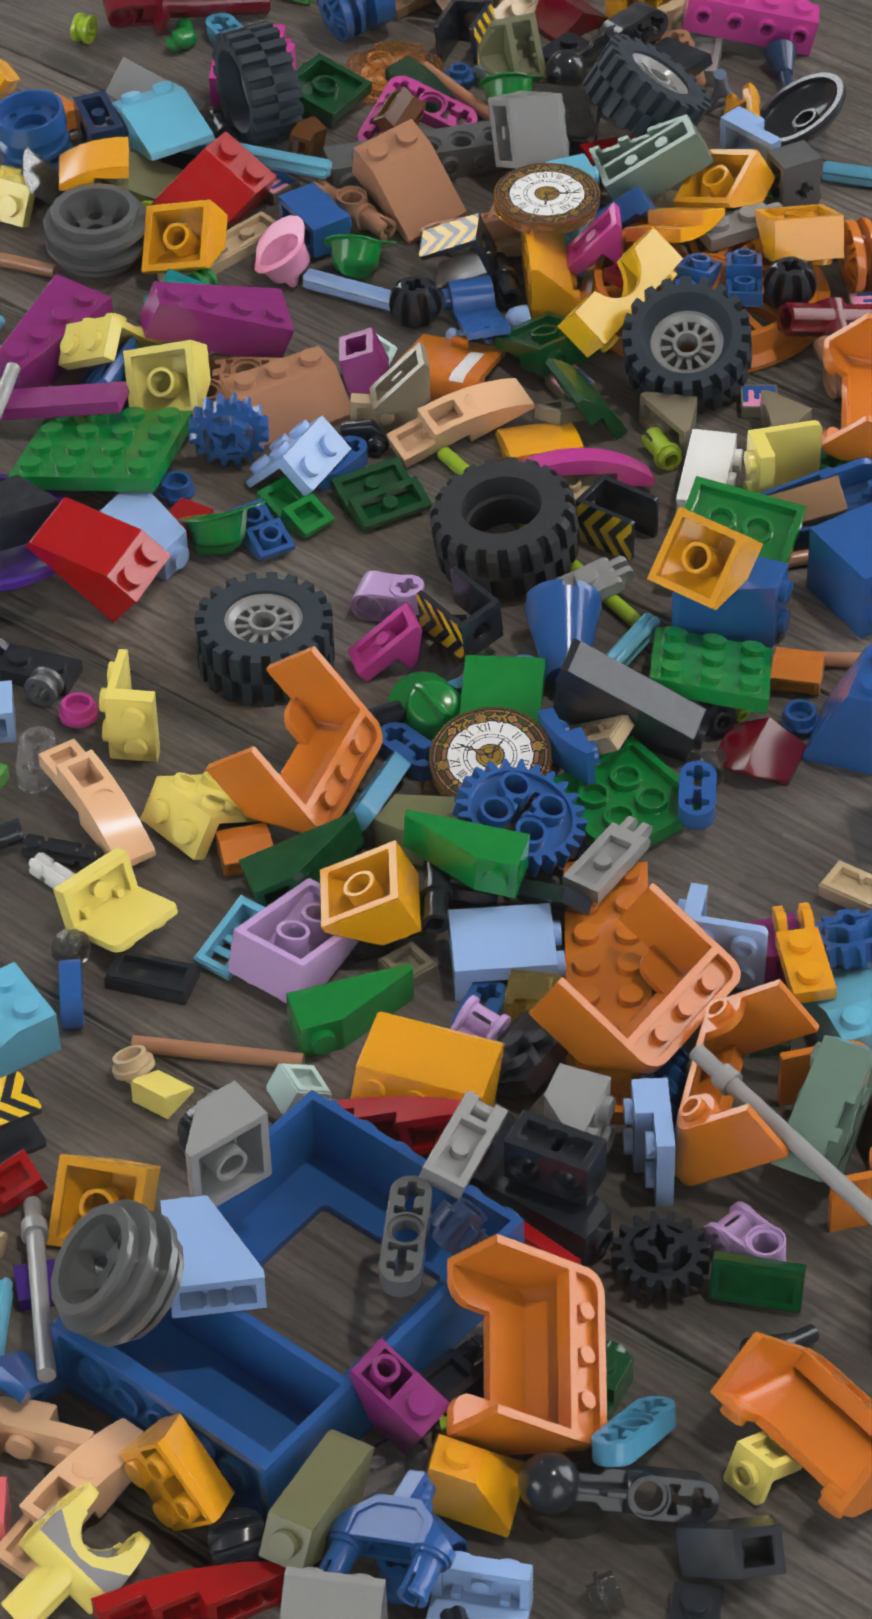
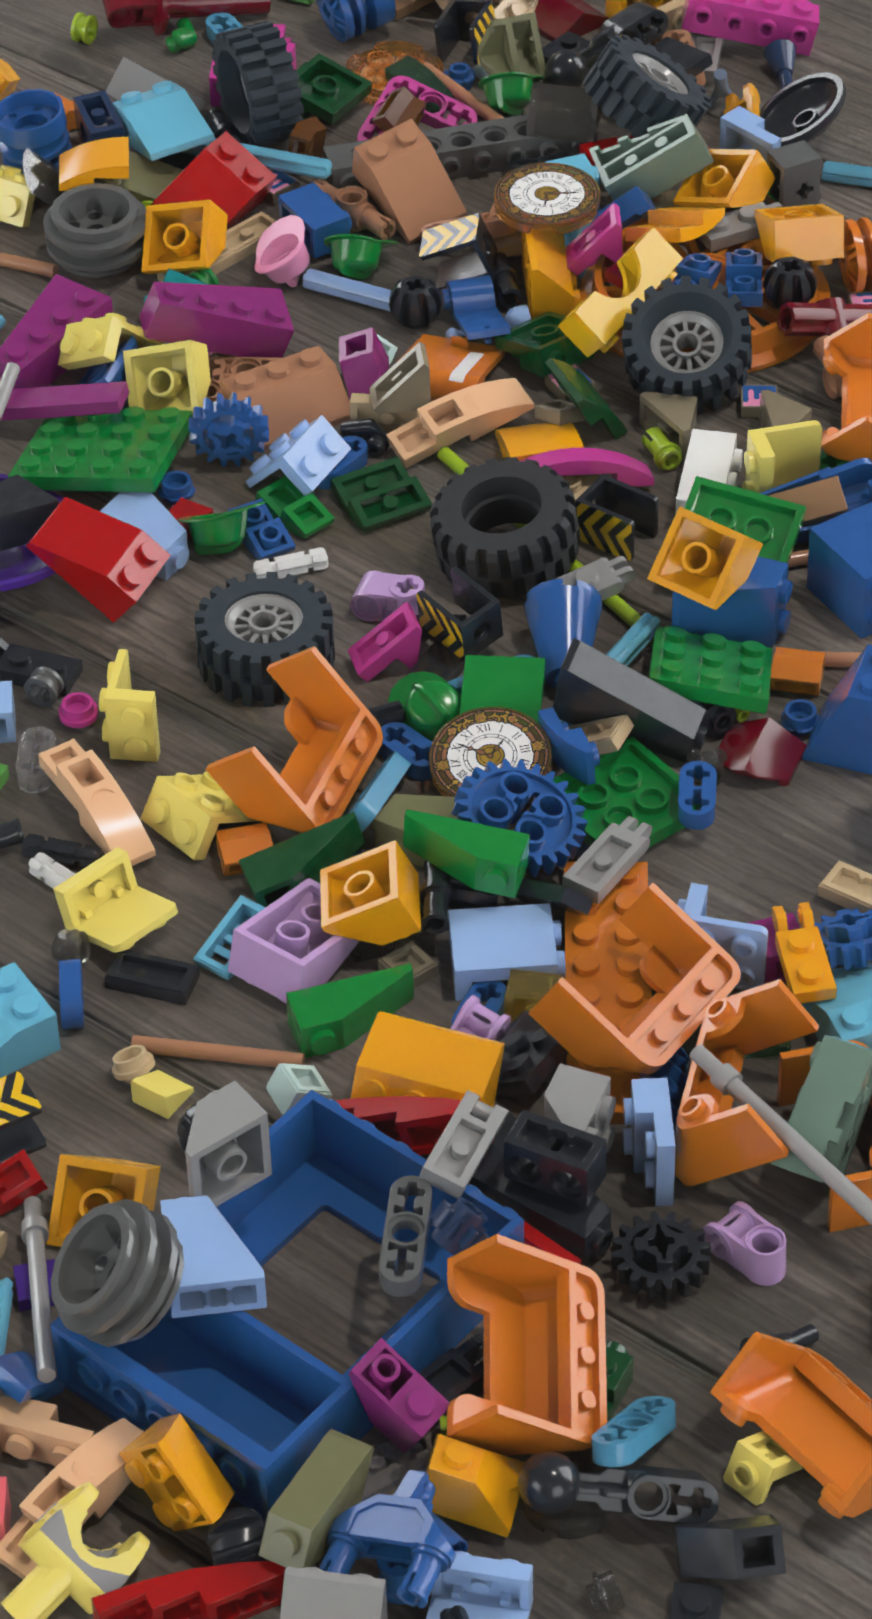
light grey slope [488,91,569,169] -> none
dark green tile [708,1251,807,1313] -> none
none -> white axle [253,547,328,579]

